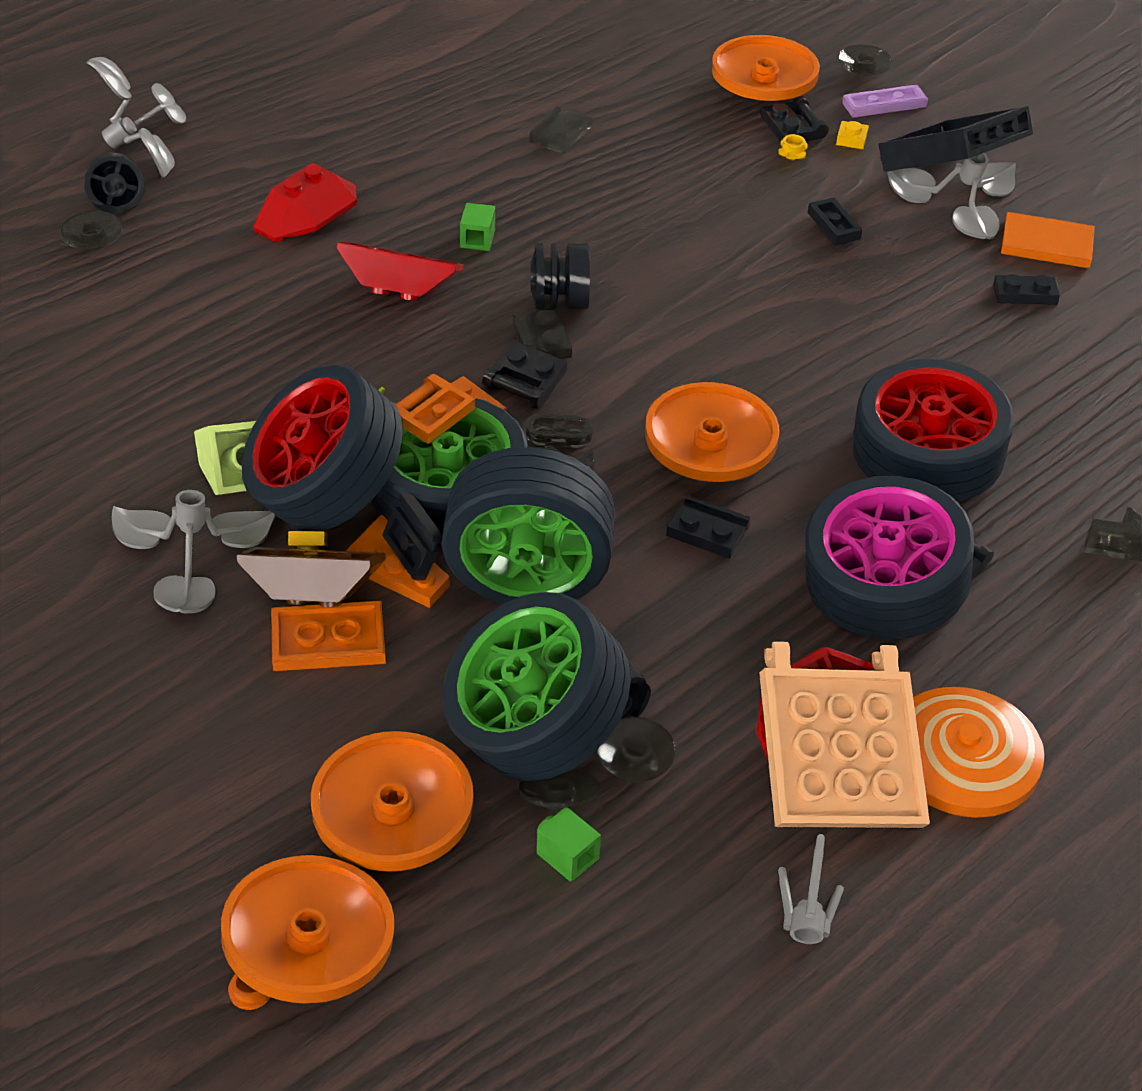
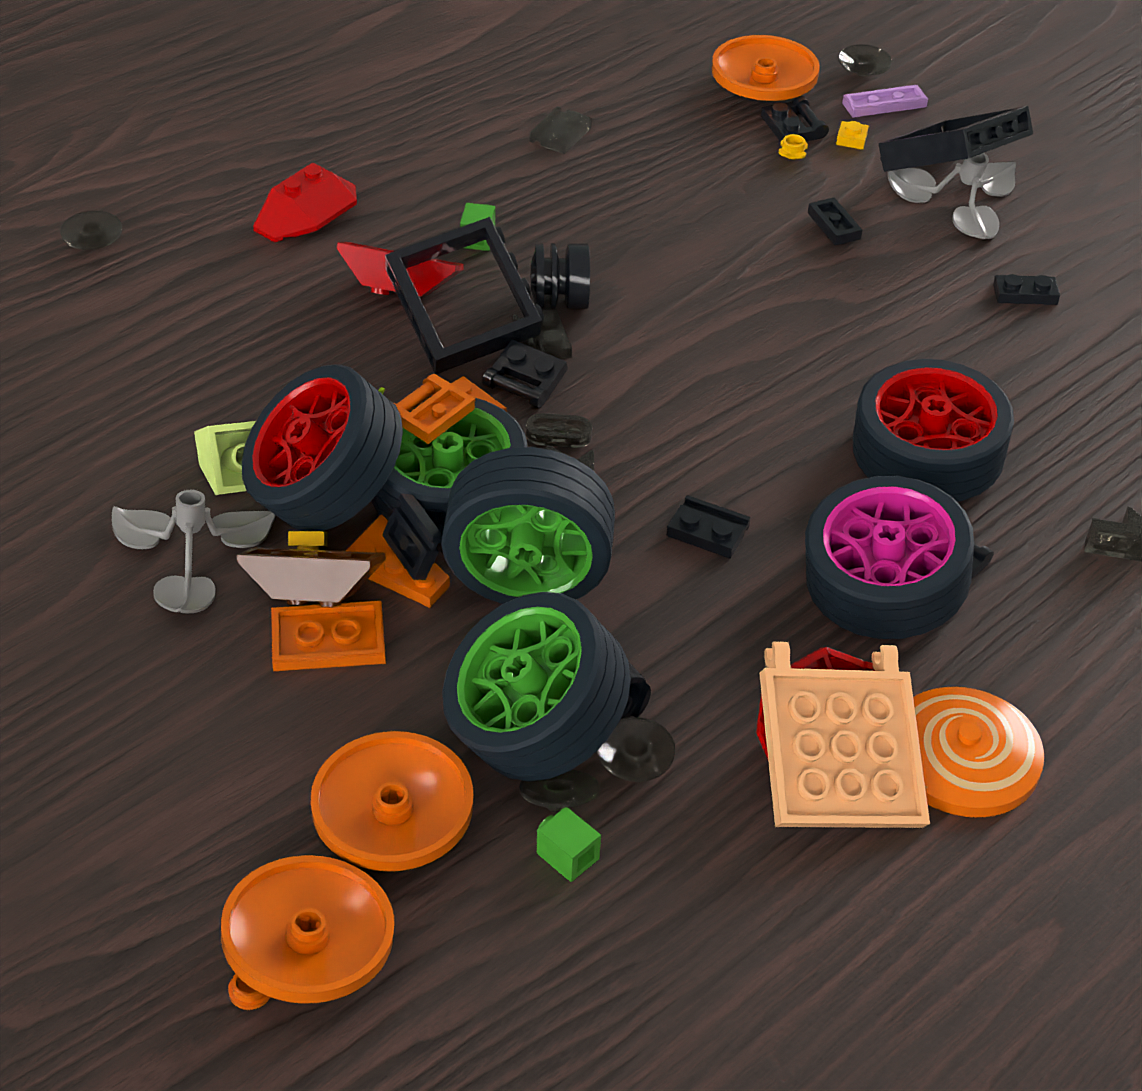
black cylinder [84,152,144,214] -> none
light grey plant [86,57,186,179] -> none
orange dish [645,382,780,482] -> none
light grey plant [778,834,844,944] -> none
orange tile [1001,212,1095,268] -> none
none -> black window [385,217,544,374]

